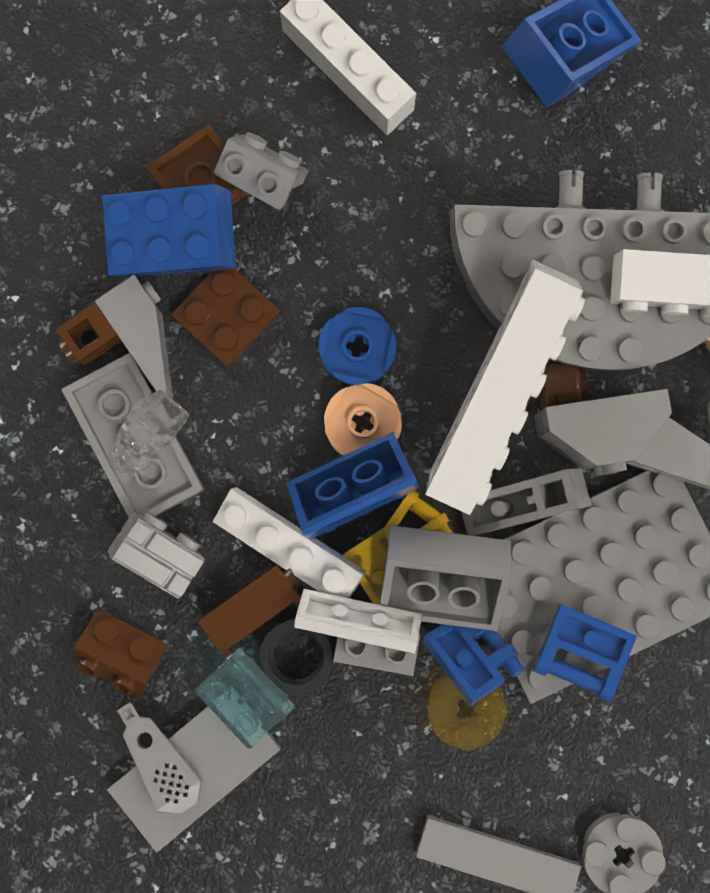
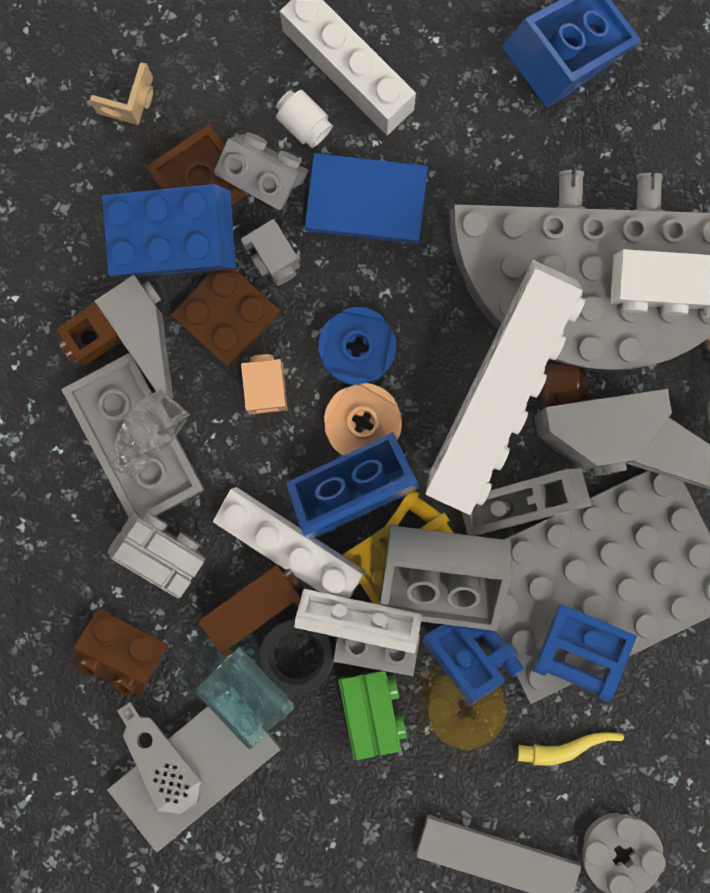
none -> tan bracket [89,62,153,125]
none -> light grey brick [240,219,300,286]
none -> light nougat brick [241,354,288,414]
none -> white brick [276,90,333,148]
none -> blue tile [305,153,428,244]
none -> bright green brick [338,669,407,760]
none -> light yellow animal [517,732,624,766]

